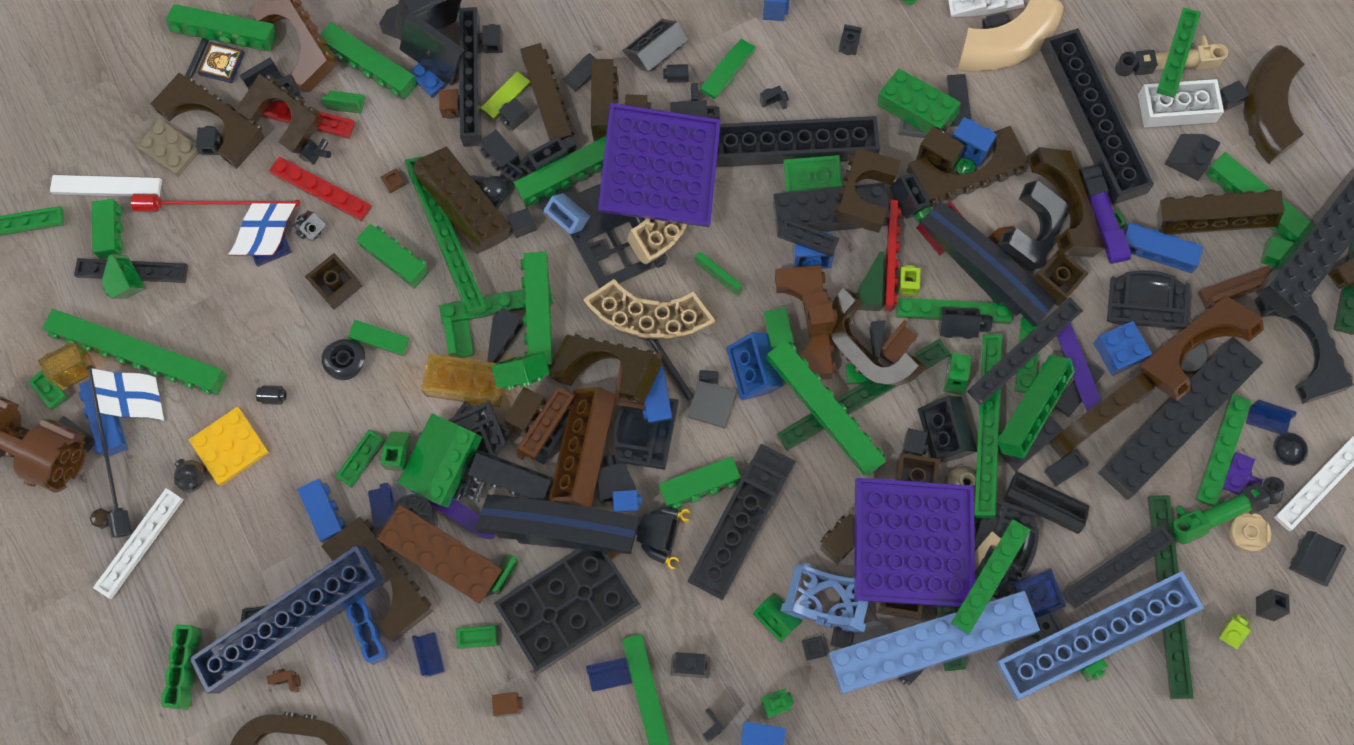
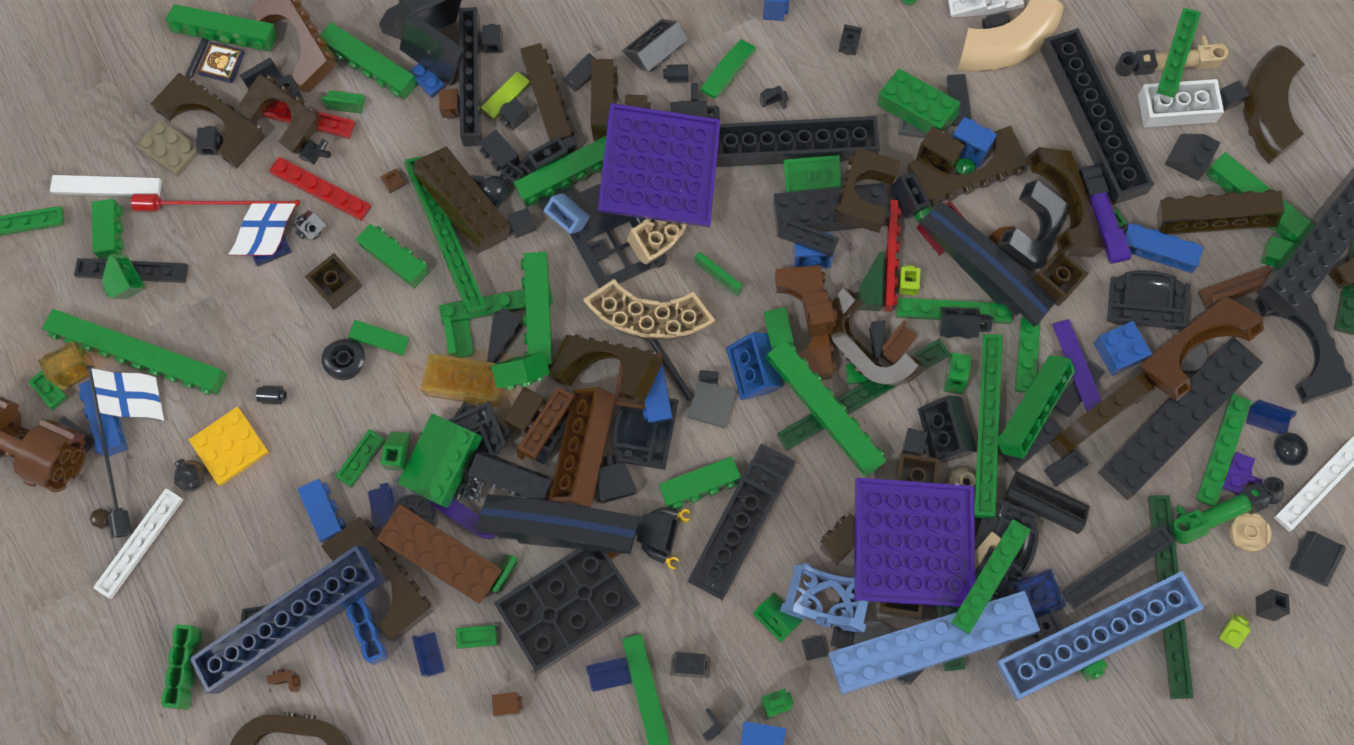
blue brick [613,490,642,512] -> none
black plate [967,297,1083,406] -> none

